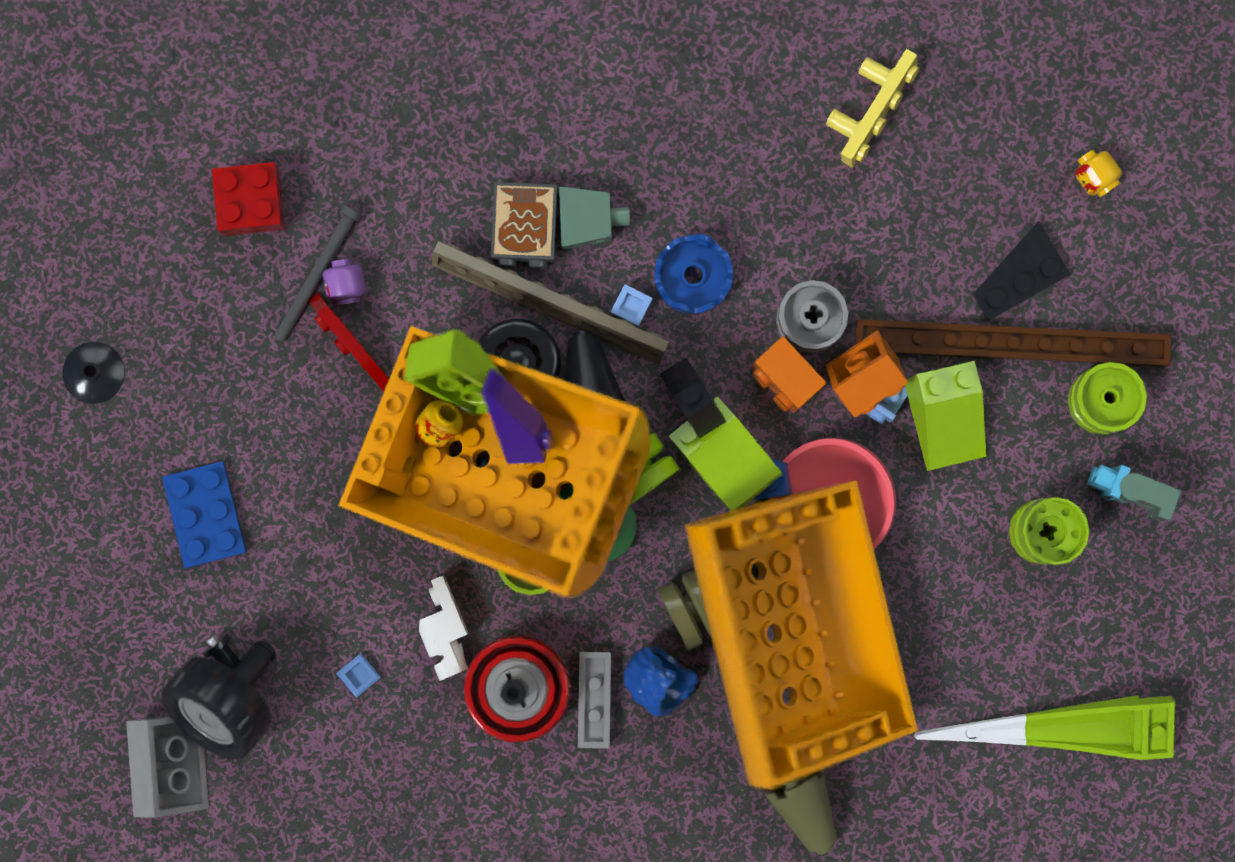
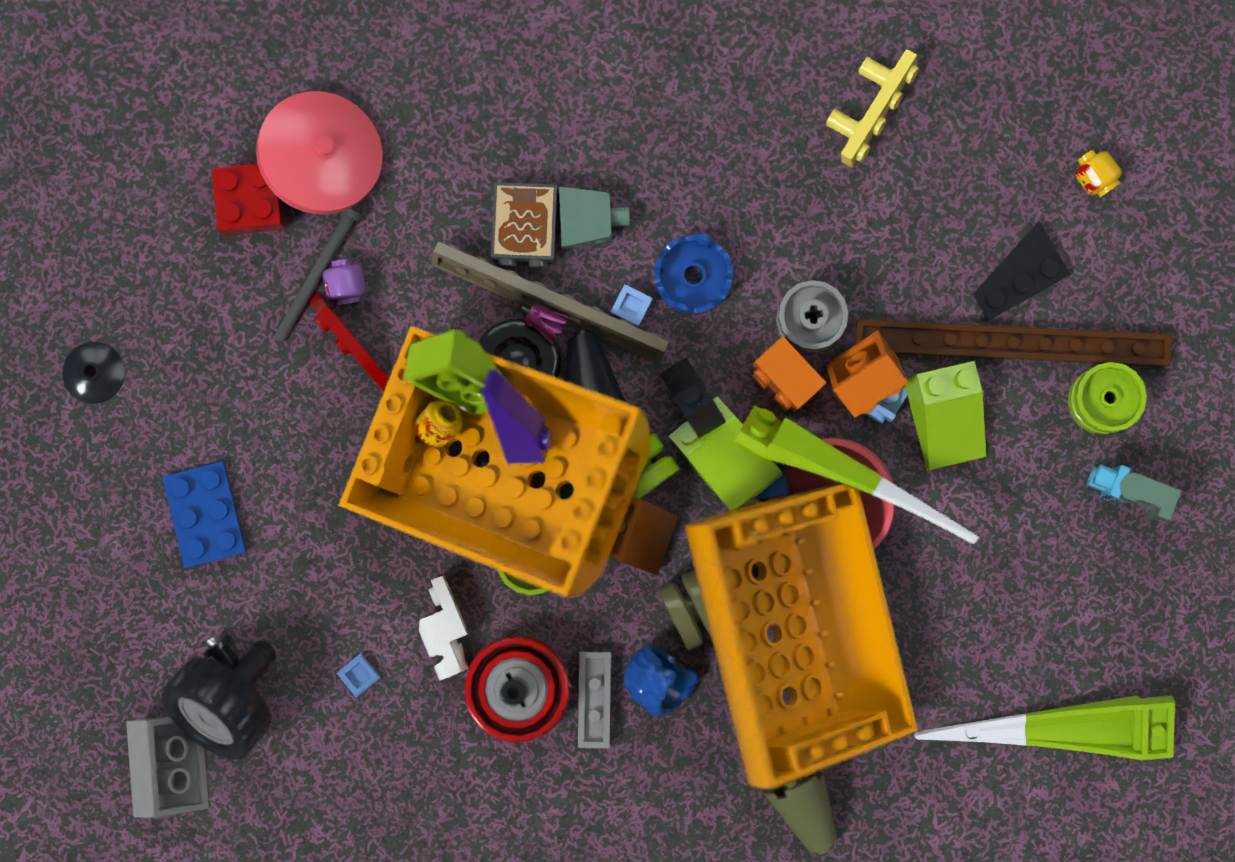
lime wheel [1009,497,1089,565] -> none
none -> coral dish [256,91,383,215]
none -> flat silver piece [522,302,570,345]
none -> dark orange panel [609,497,679,576]
none -> lime plate [734,405,979,544]

